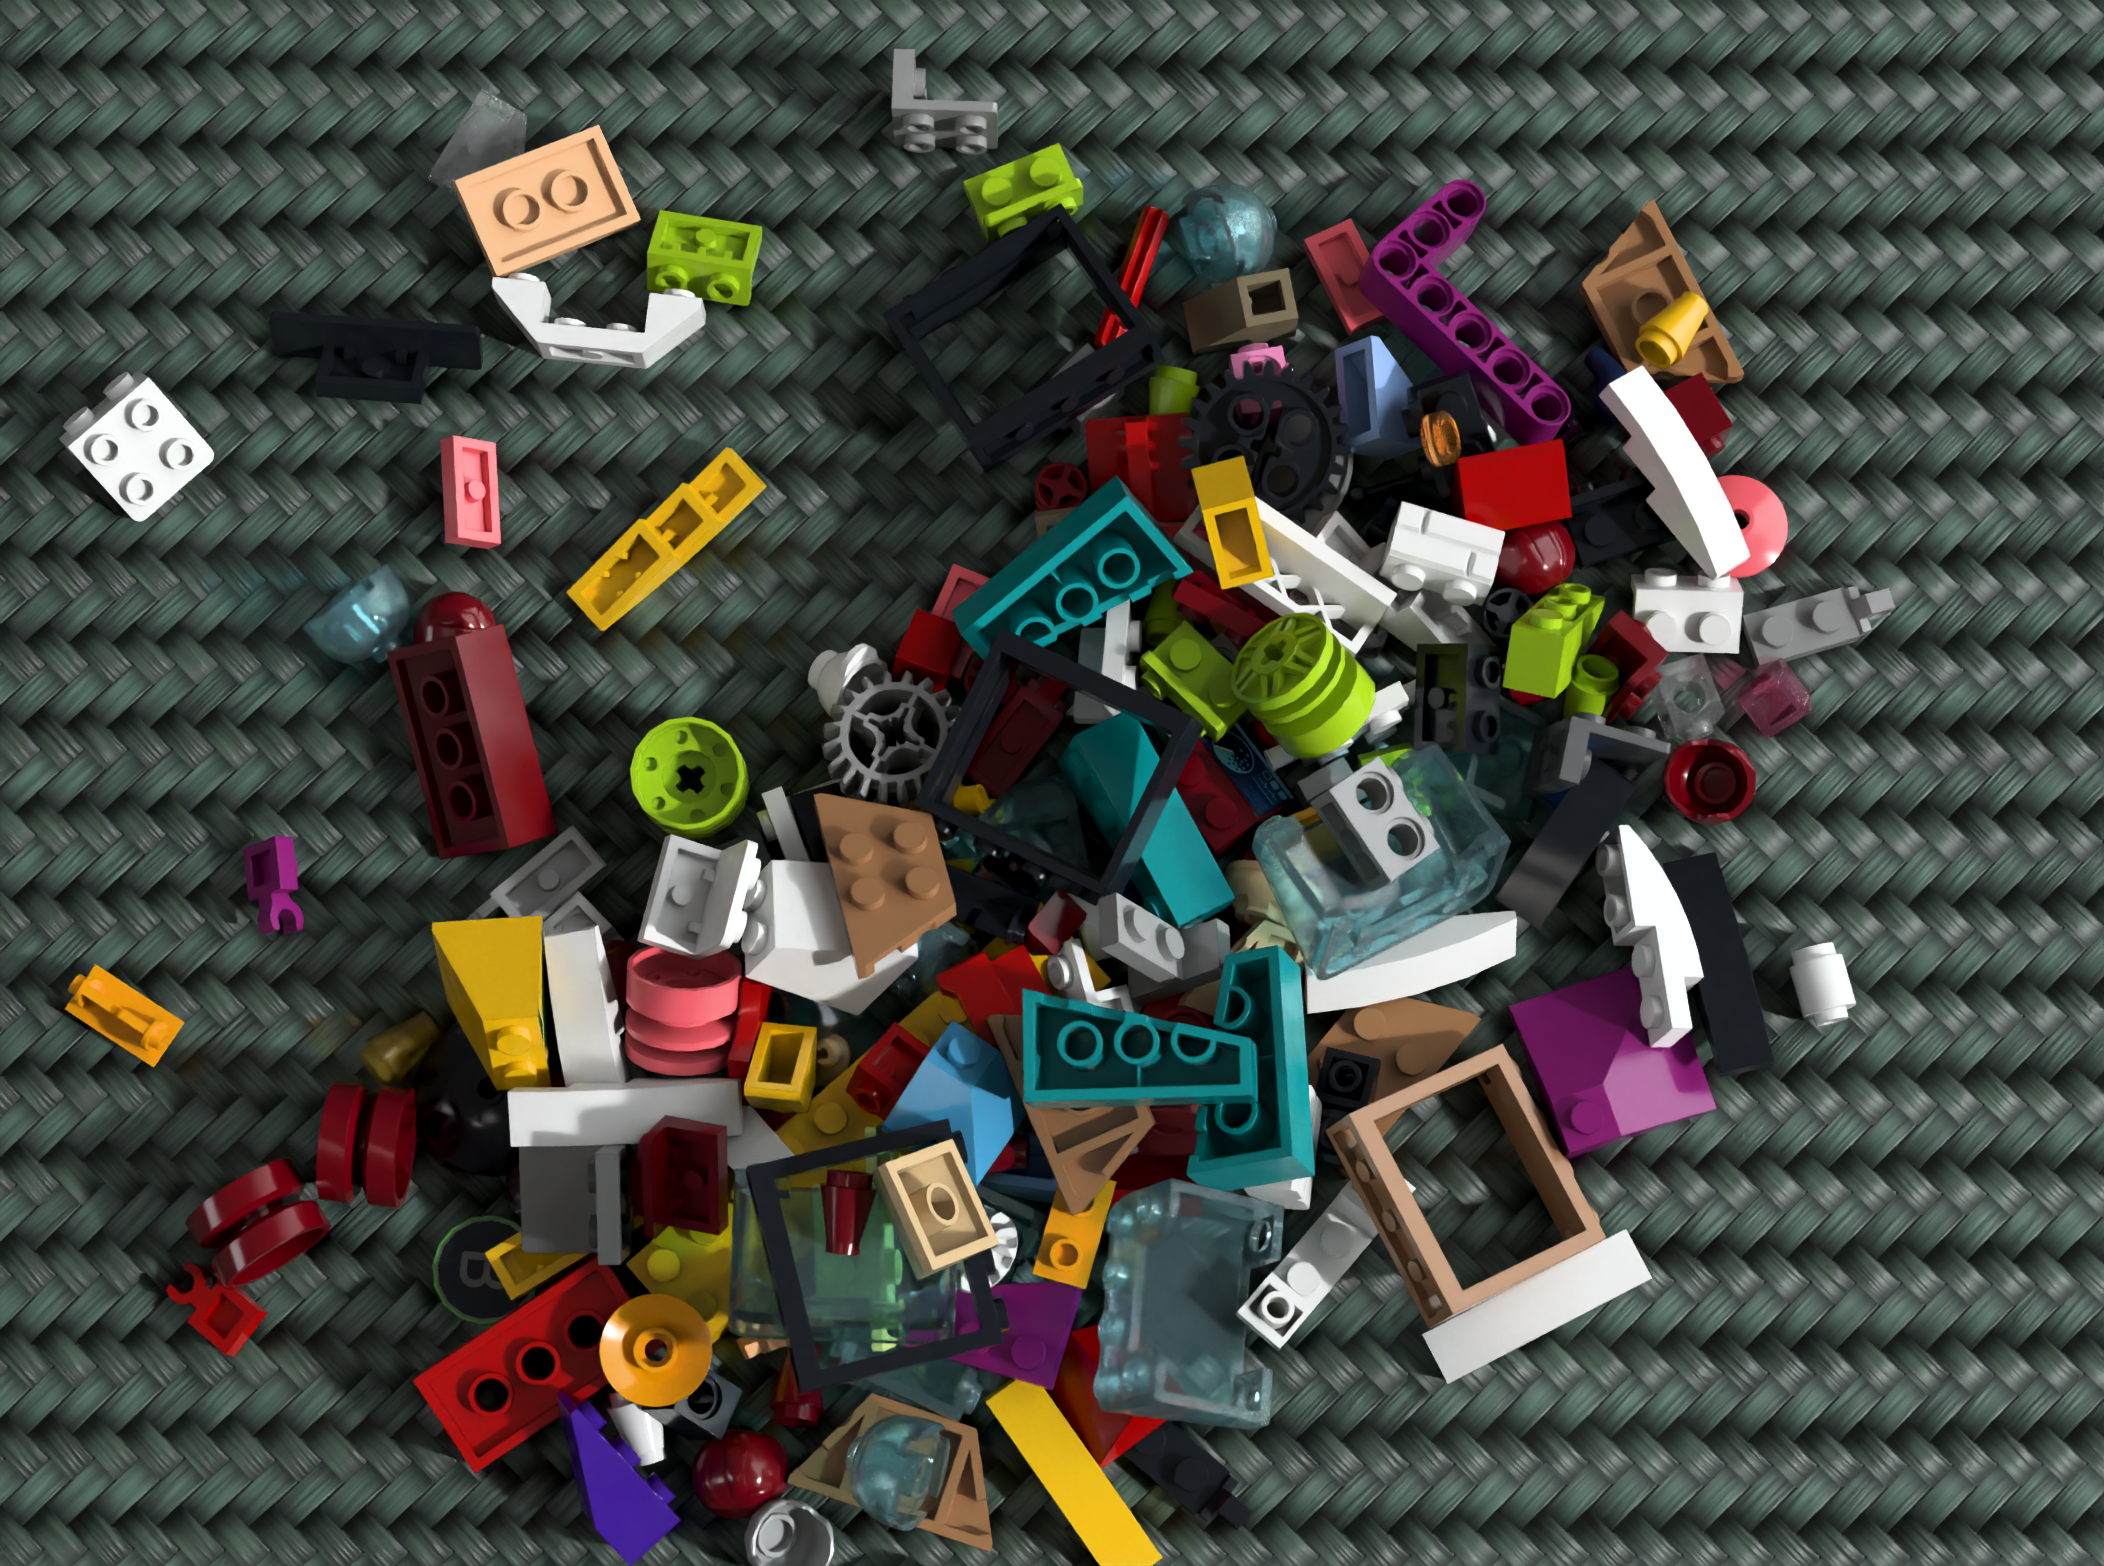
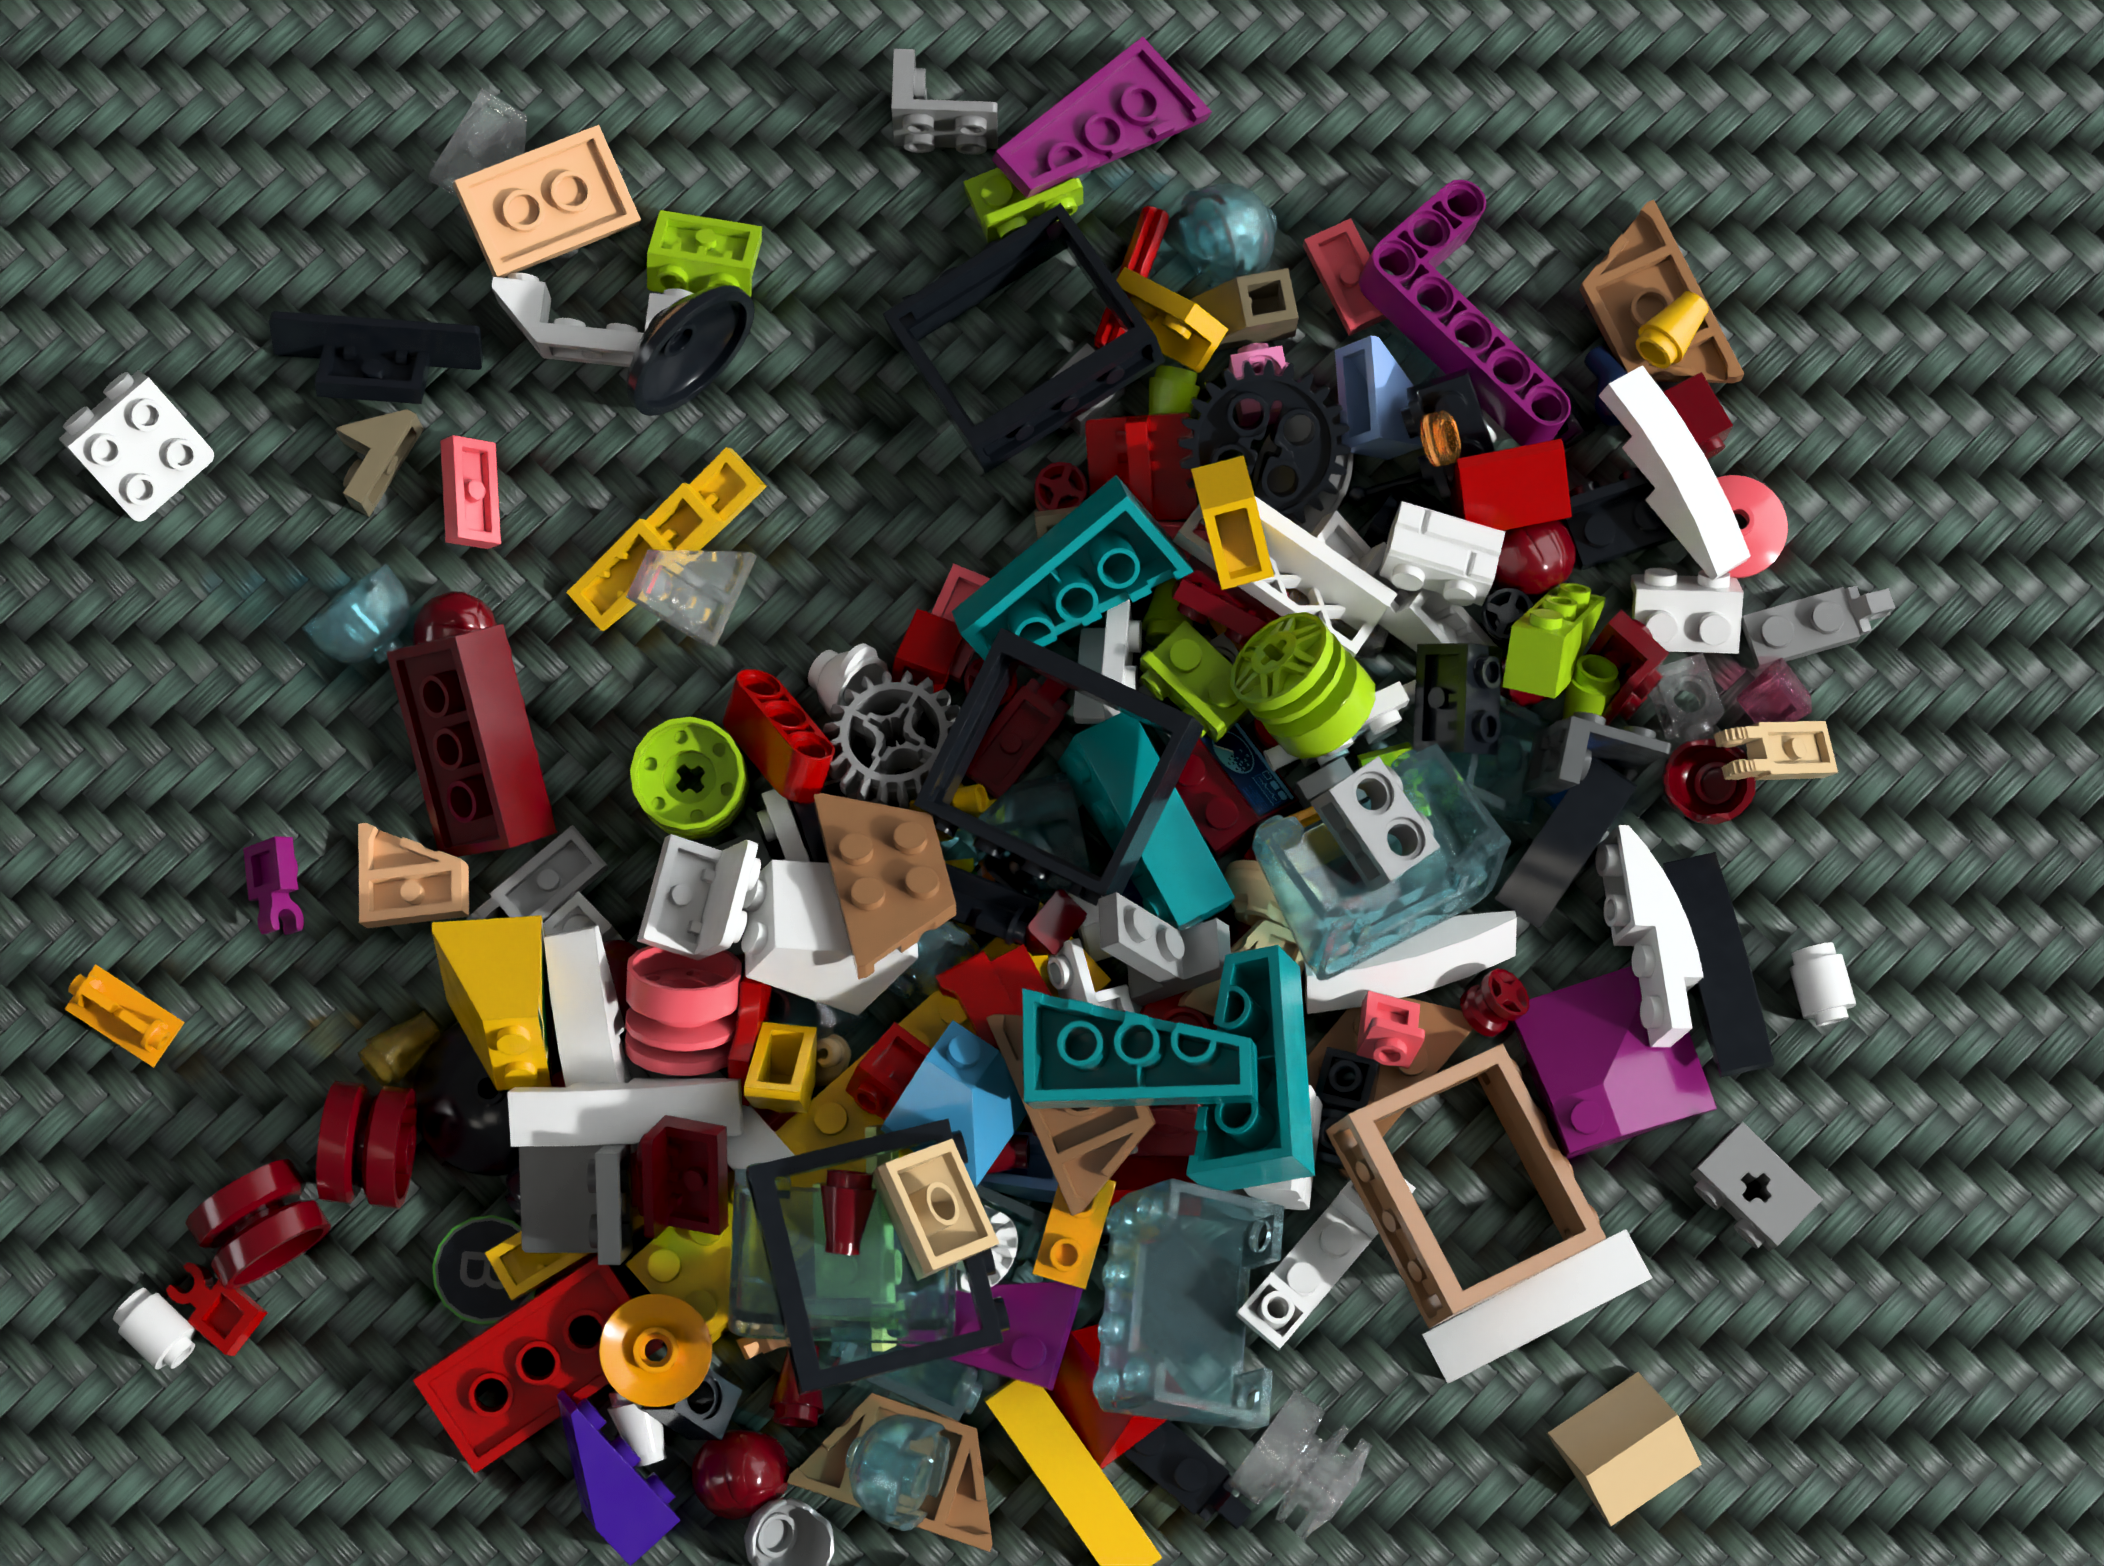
none -> white brick [113,1288,196,1369]
none -> dark tan slope [335,409,424,517]
none -> light nougat wing [358,823,469,928]
none -> clear wing [626,549,757,647]
none -> black dish [627,285,755,416]
none -> red beam [722,669,835,803]
none -> magenta wing [992,36,1212,198]
none -> yellow bracket [1116,267,1228,373]
none -> clear wheel [1228,1389,1373,1541]
none -> coral bracket [1356,991,1425,1069]
none -> dark red wheel [1460,968,1529,1037]
none -> tan slope [1546,1372,1702,1527]
none -> light grey brick [1690,1122,1823,1251]
none -> tan hinge [1714,721,1838,780]

